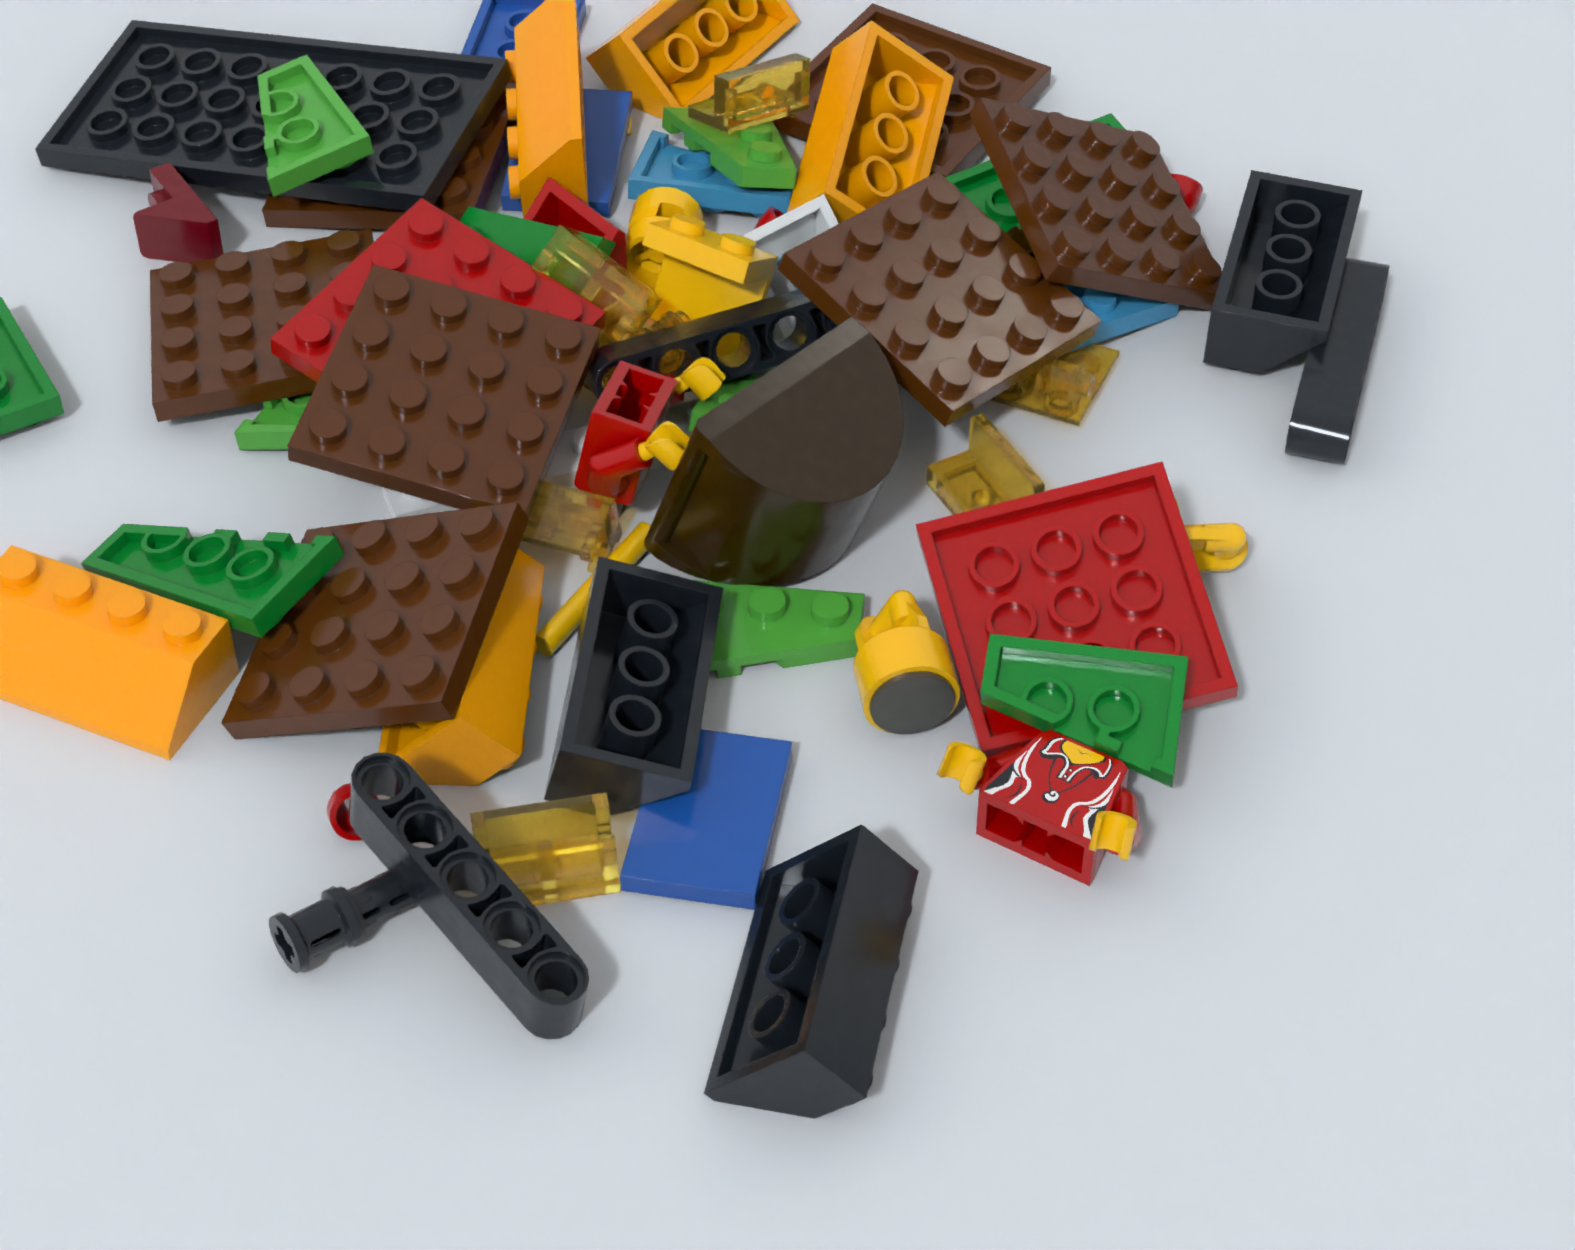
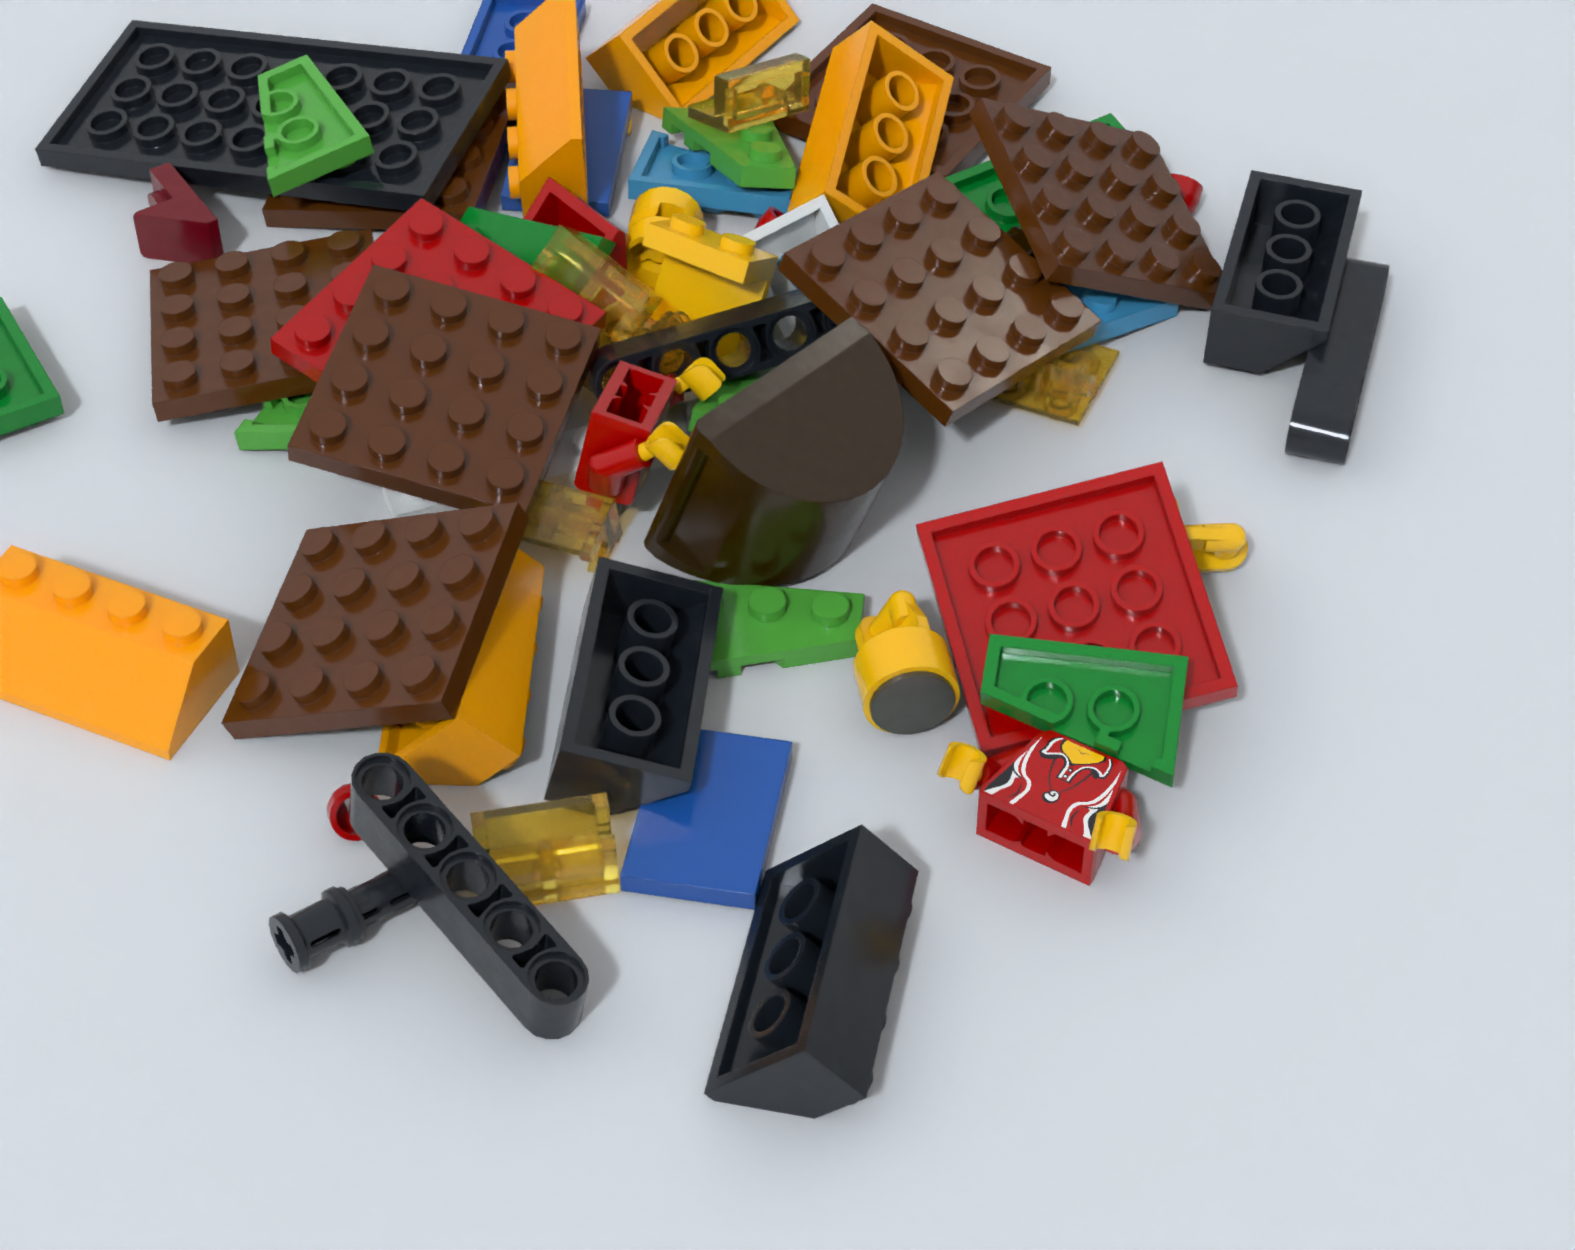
green wing [81,524,344,638] -> none
yellow bar [535,522,651,656] -> none
clear yellow panel [926,413,1045,515] -> none

